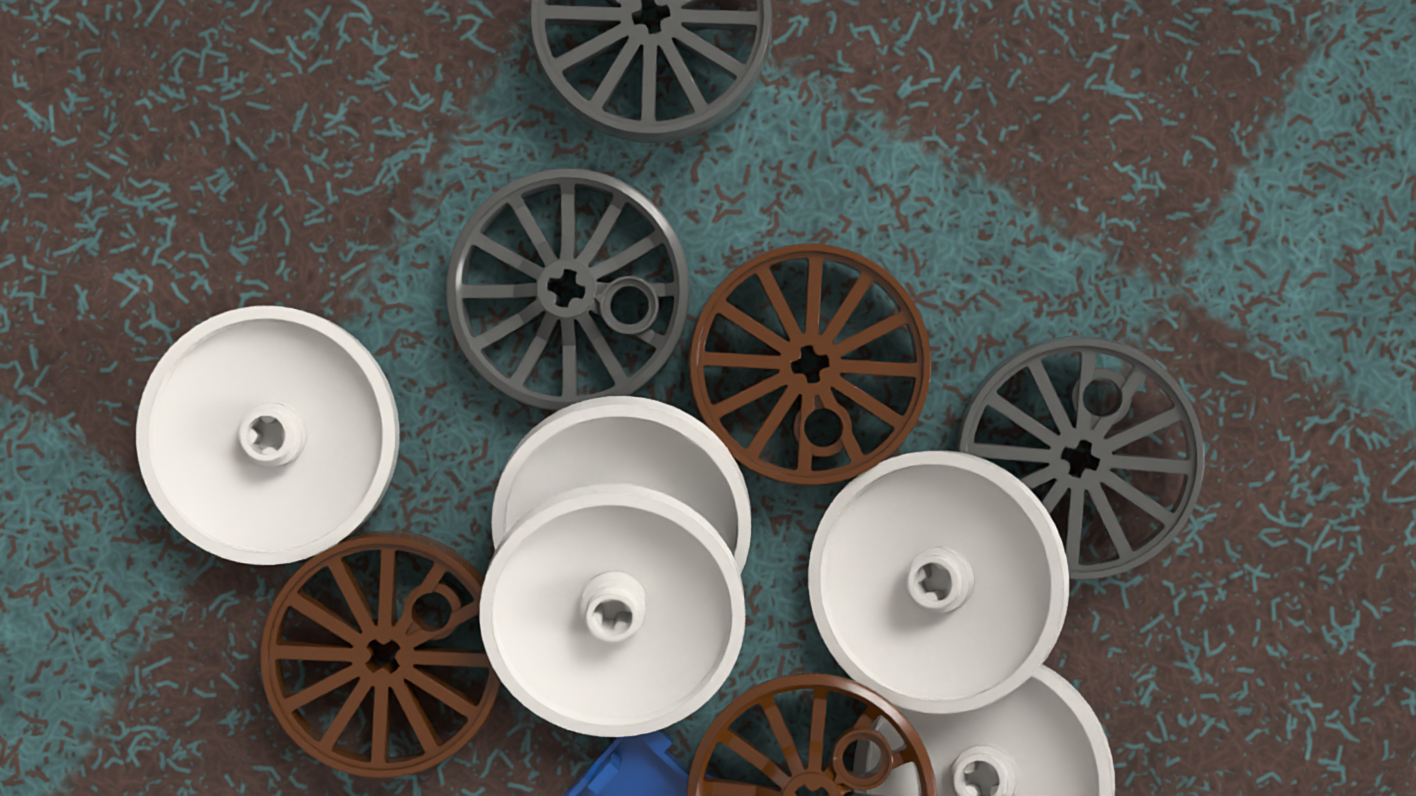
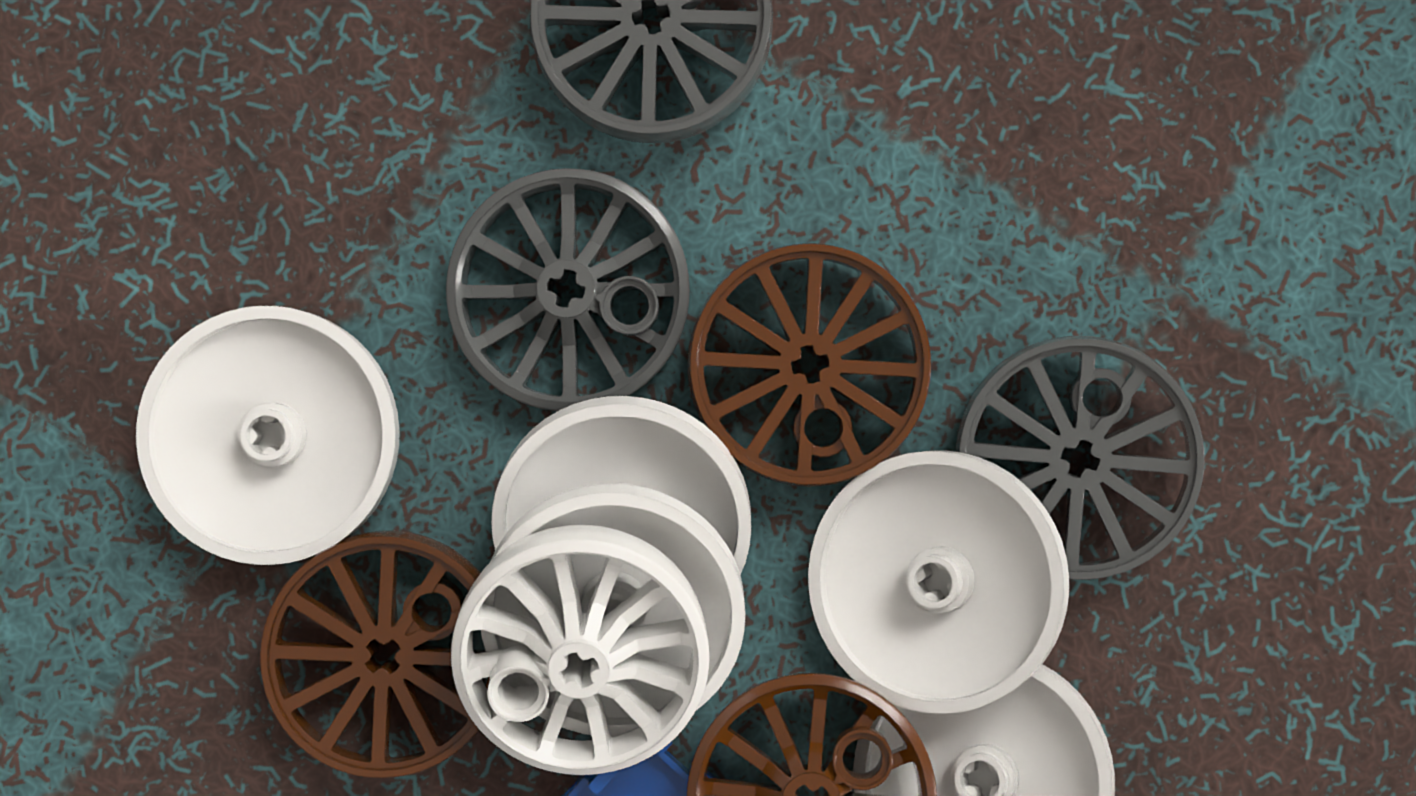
none -> white piece [451,525,709,775]

